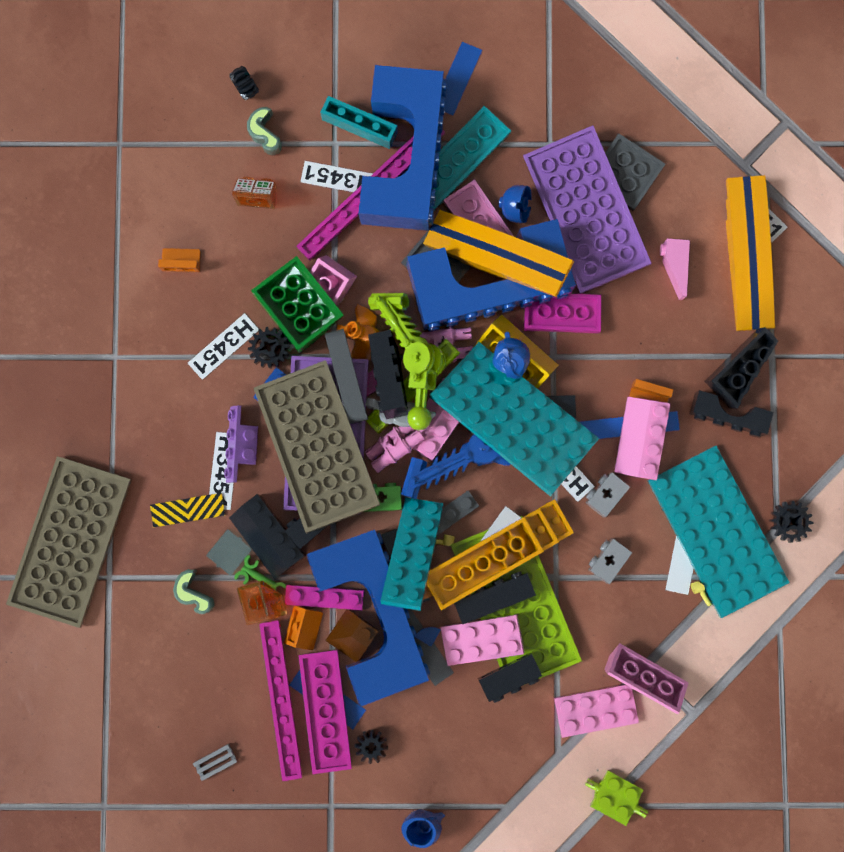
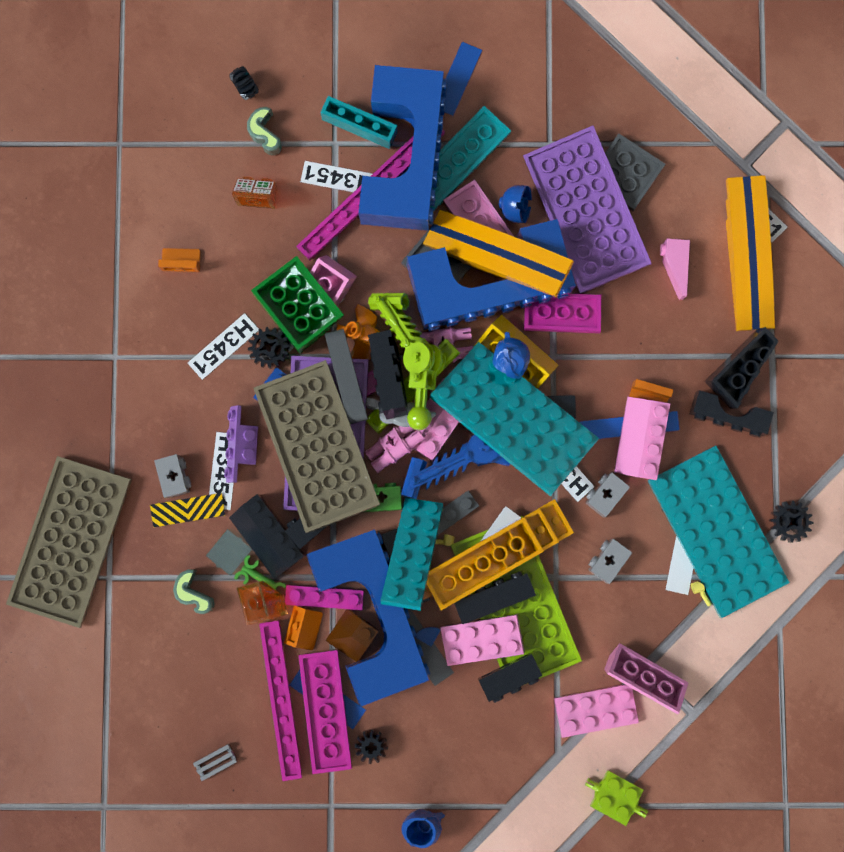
none -> light grey brick [154,454,191,498]

